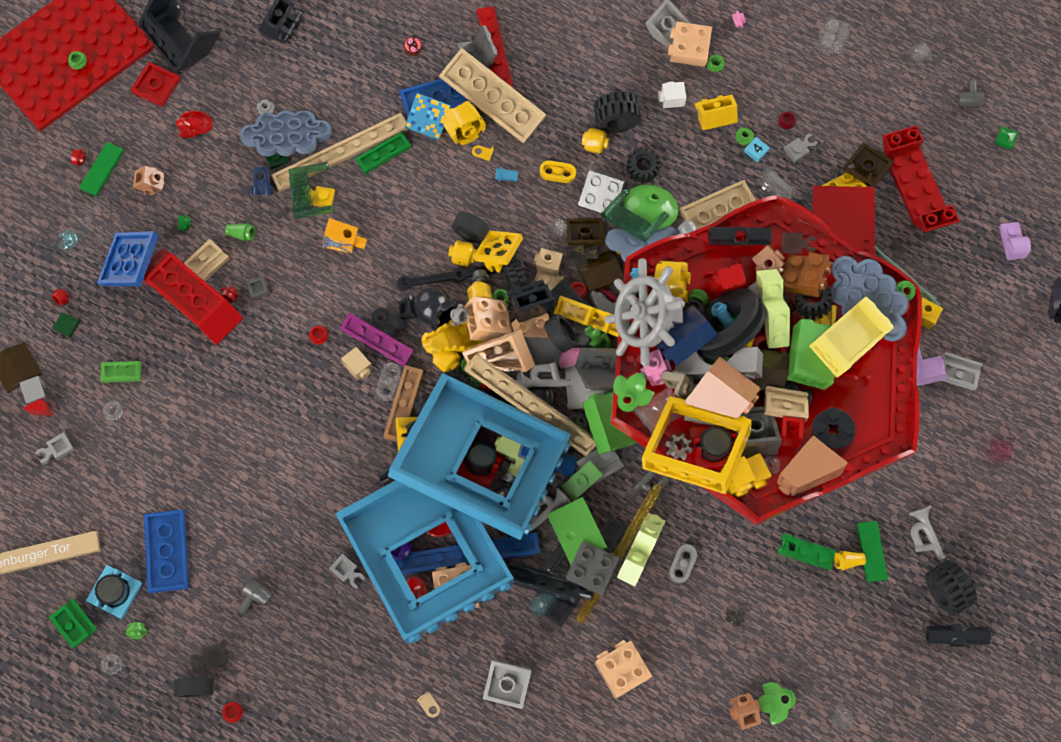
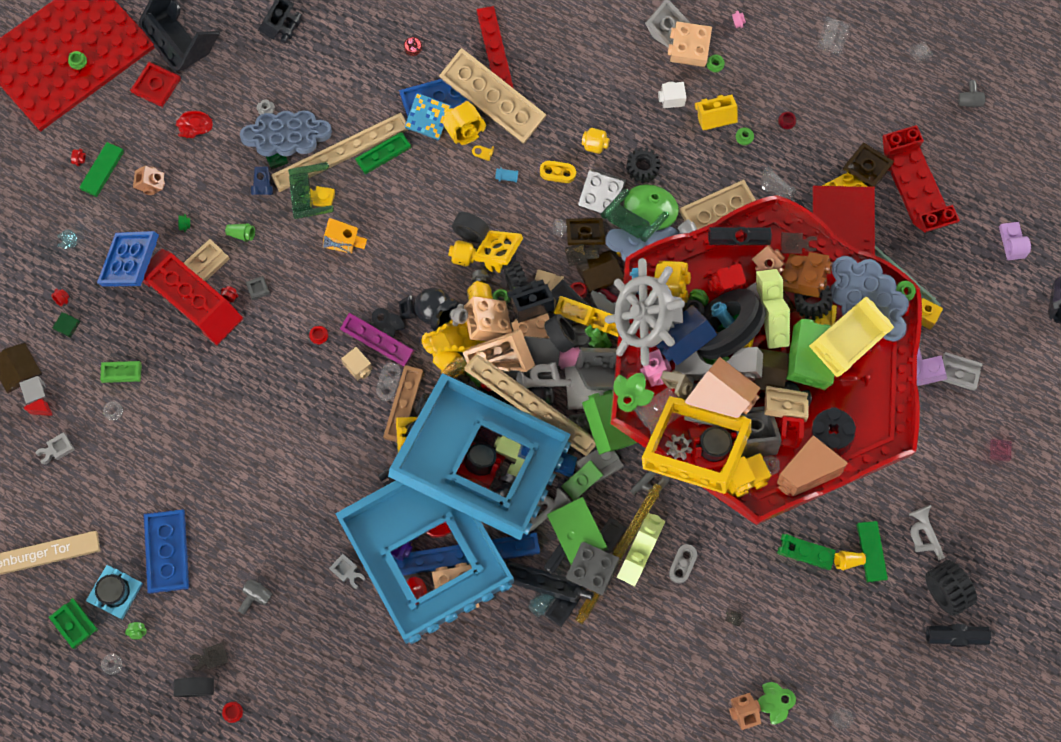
black piece [397,259,522,291] -> none
tan piece [417,692,440,718] -> none
flat silver bracket [455,25,497,69] -> none
light grey slope [483,660,532,709] -> none
tan brick [533,248,563,276] -> none
black tyre [593,91,641,133] -> none
light nougat brick [595,640,652,699] -> none
medium azure tile [744,137,770,163] -> none
light grey plate [783,134,818,163] -> none
green tile [994,126,1019,150] -> none
none -> clear yellow cone [440,356,467,378]

